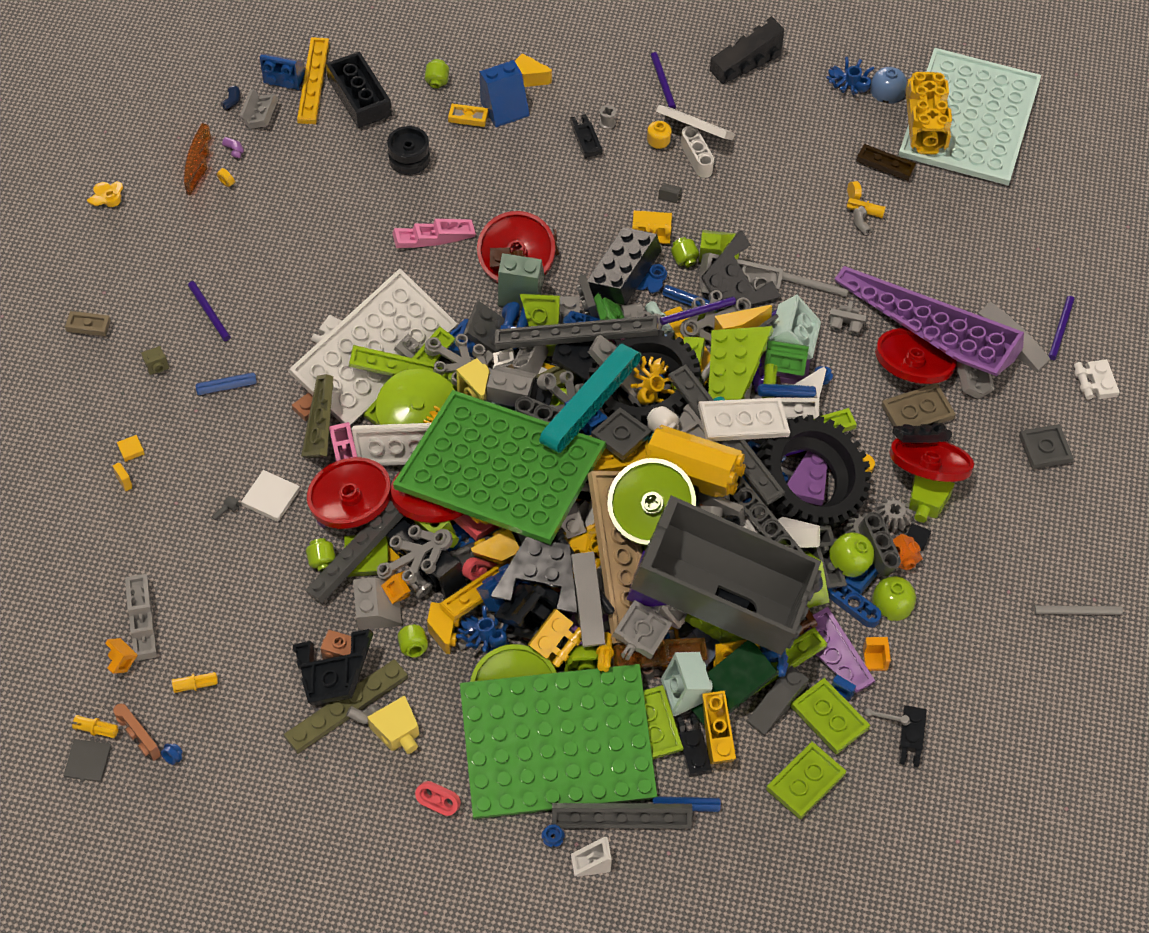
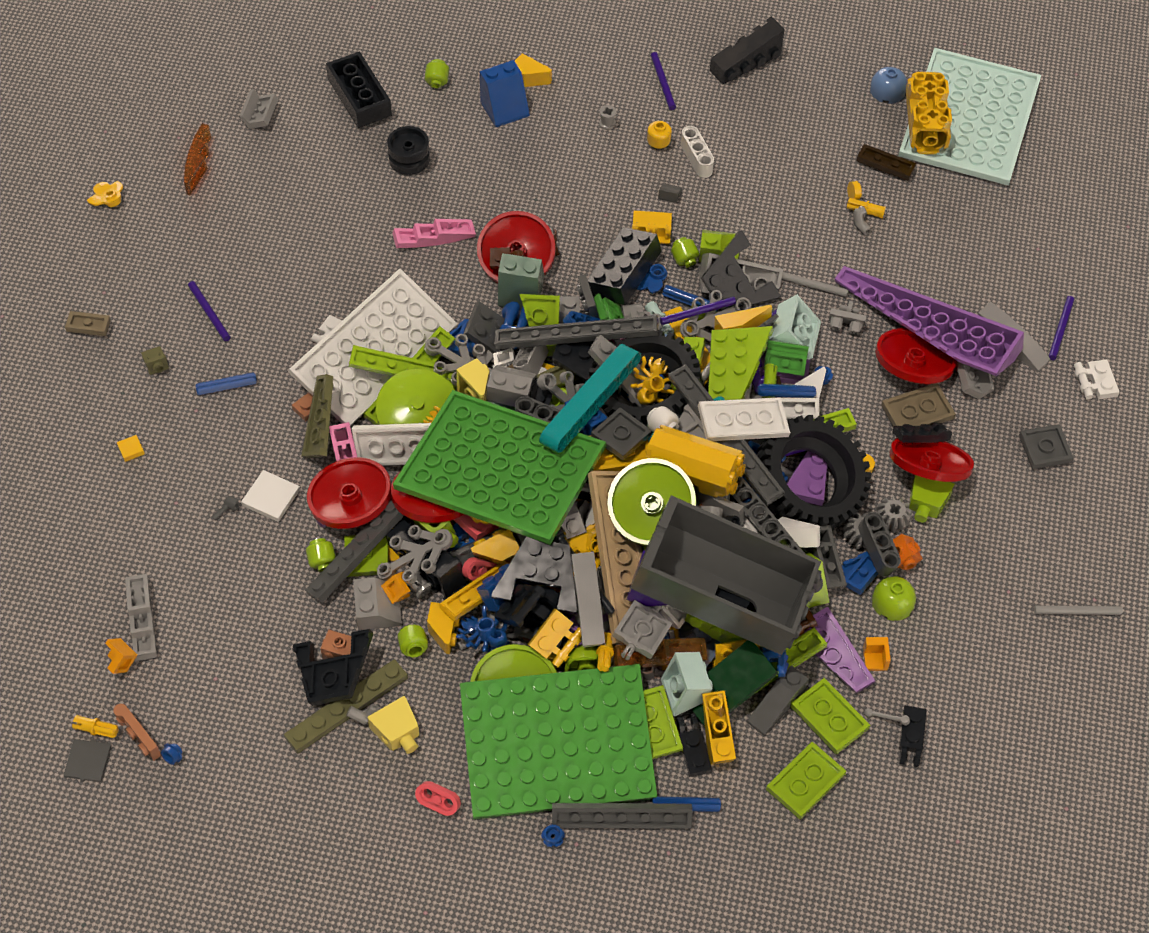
yellow tile [112,462,133,492] -> none
yellow axle [172,672,218,693] -> none
yellow tile [216,168,235,187] -> none
dark blue arm [221,85,241,110] -> none
medium lavender arm [222,137,244,158] -> none
blue slope [260,54,305,90] -> none
yellow tile [297,37,330,124] -> none
light grey tile [394,334,423,358] -> none
yellow piece [448,103,488,127] -> none
black hinge [570,114,603,158] -> none
white slope [571,837,612,877] -> none
white tile [656,105,735,140] -> none
blue animal [826,57,874,95] -> none
blue beam [827,585,881,628] -> none
lime cylinder [830,532,874,577] -> none
blue tile [832,674,856,701] -> none
black tile [906,523,932,551] -> none

